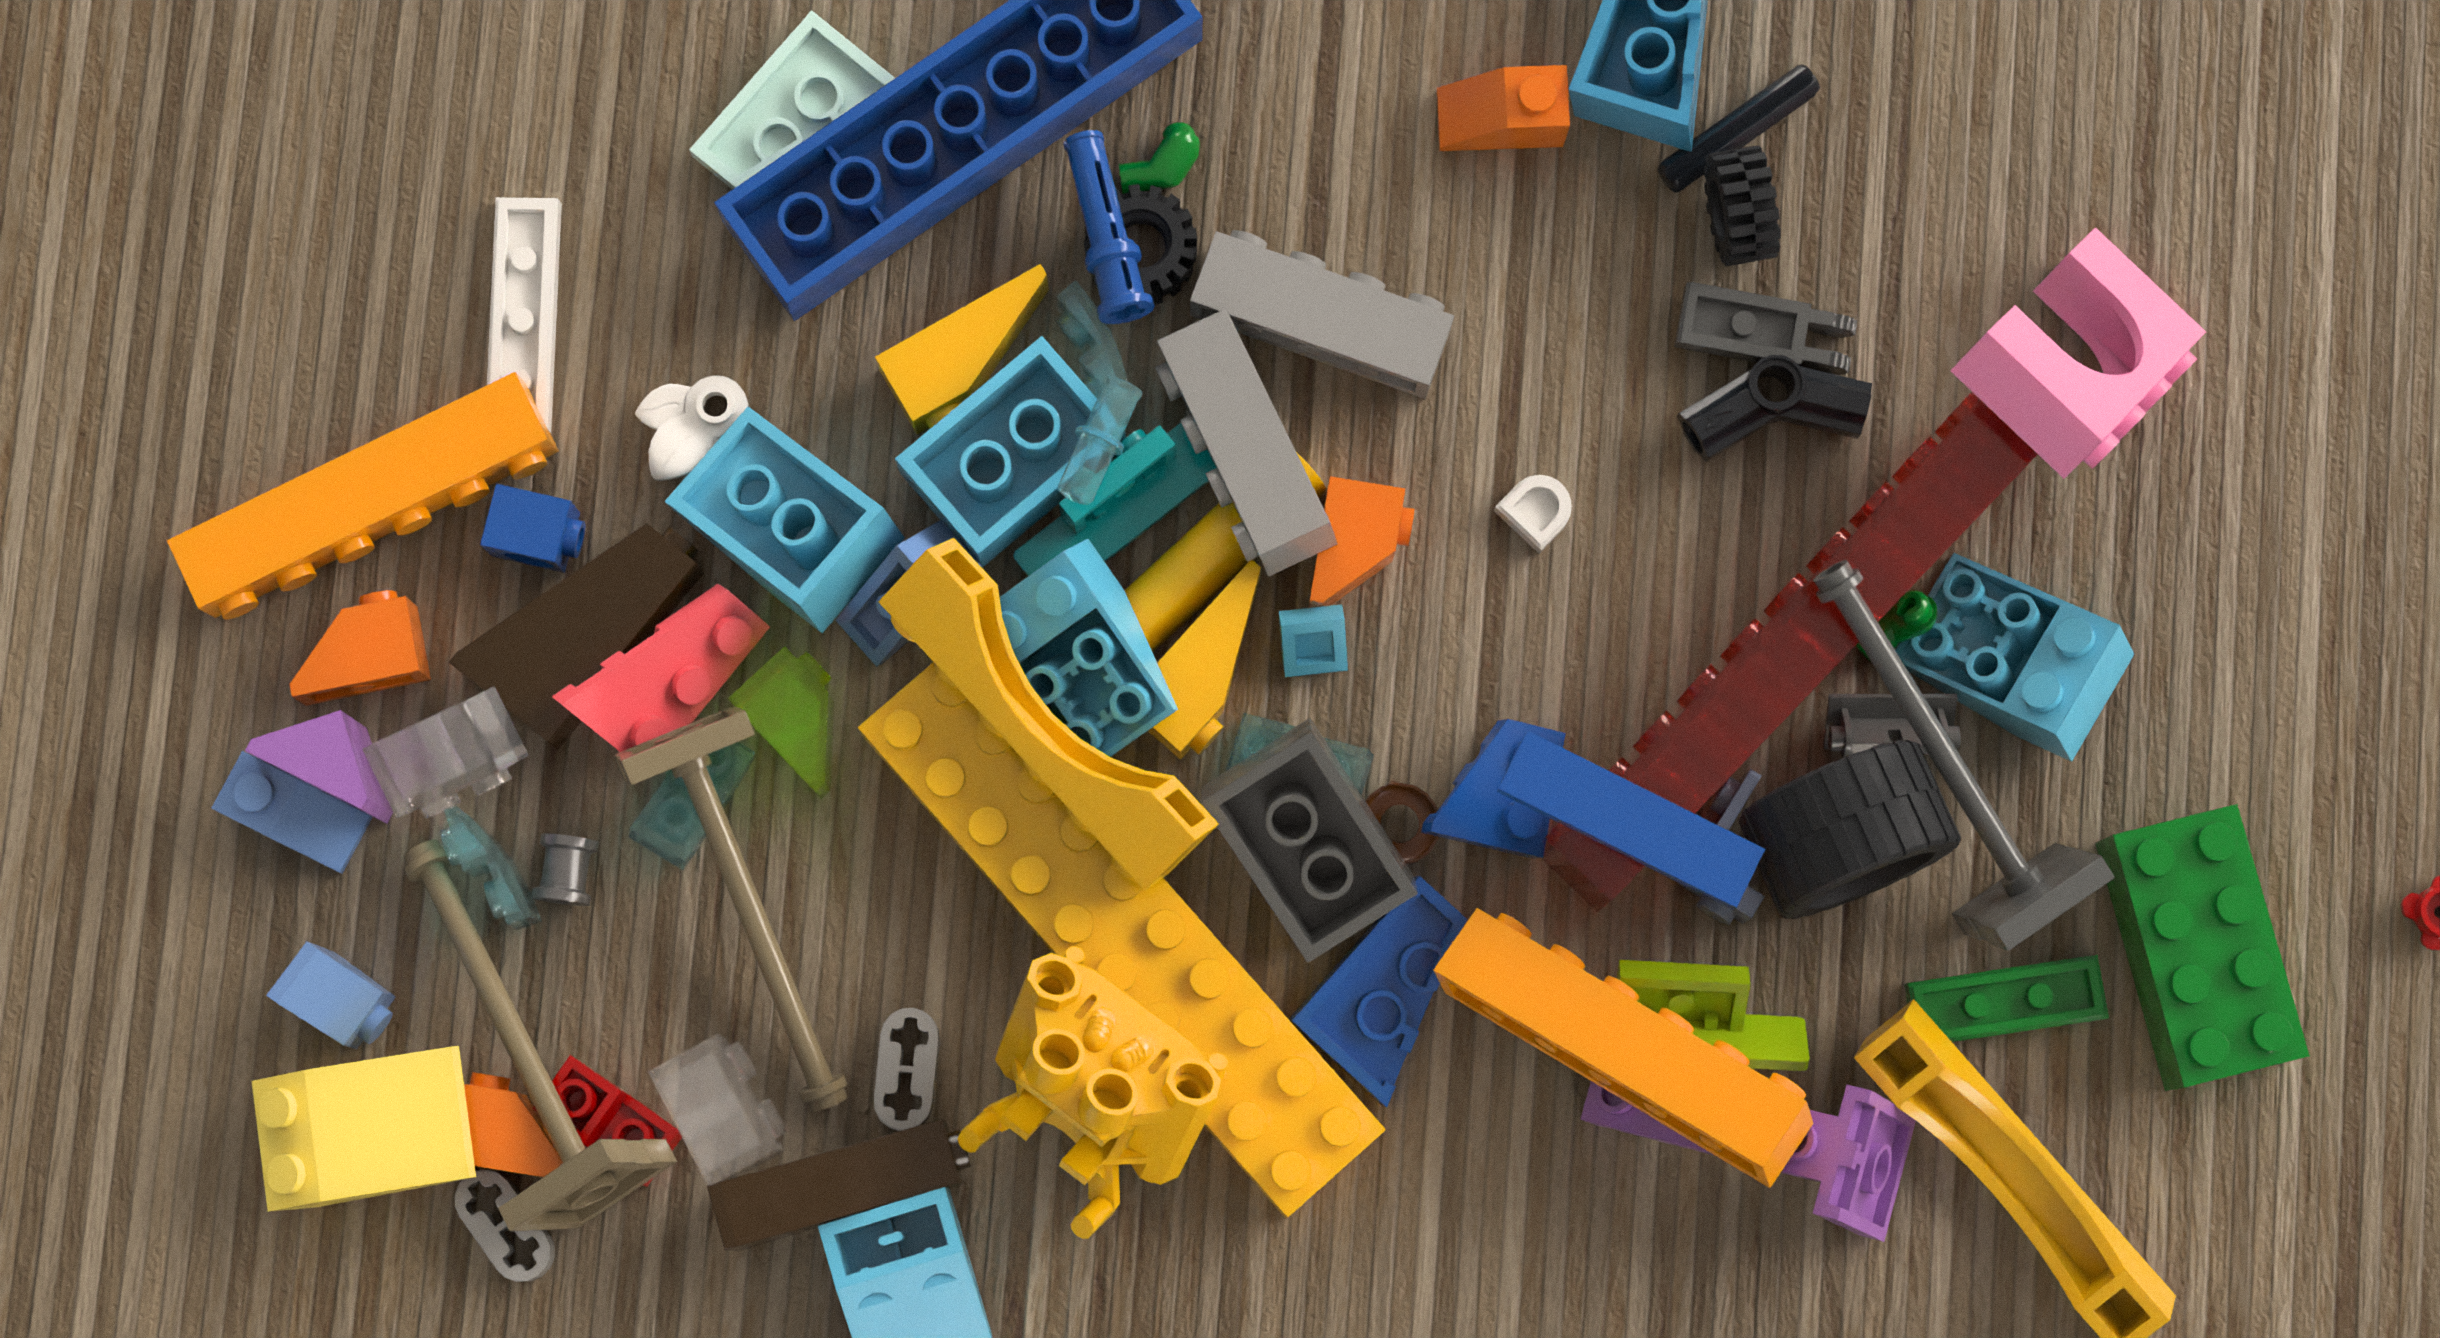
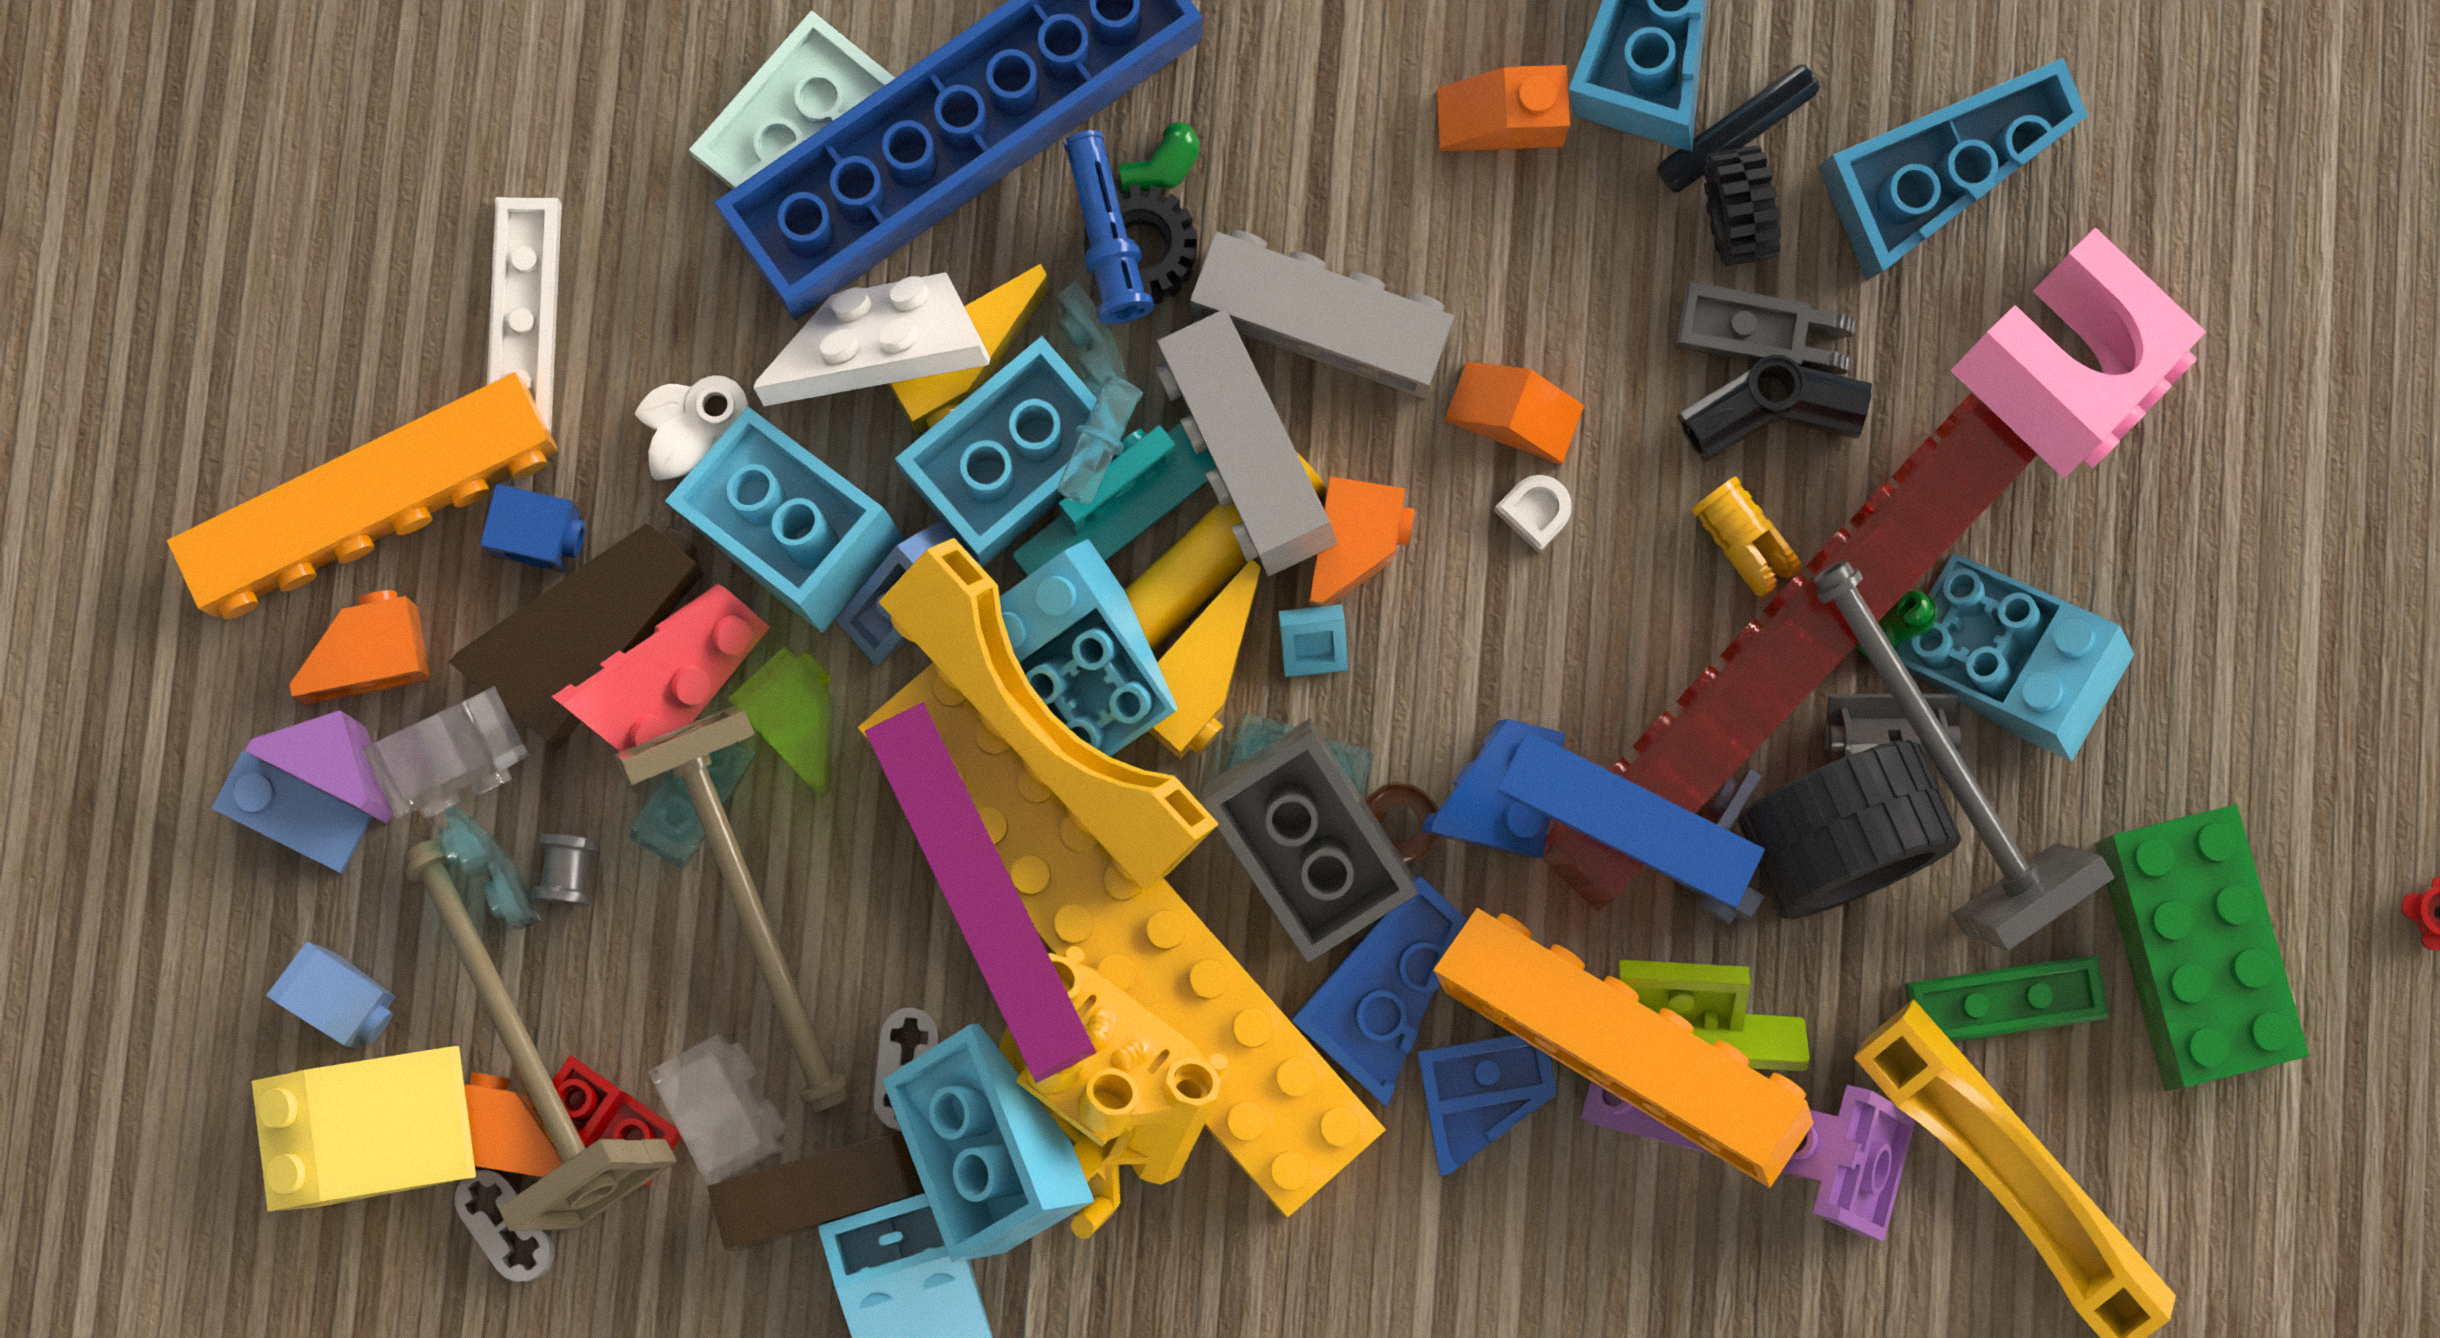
none -> white wing [754,272,990,406]
none -> magenta slope [865,702,1097,1083]
none -> medium azure slope [882,1023,1094,1263]
none -> blue wing [1416,1035,1557,1176]
none -> orange slope [1444,361,1584,465]
none -> yellow hinge [1691,476,1803,598]
none -> dark azure wedge [1818,58,2088,281]

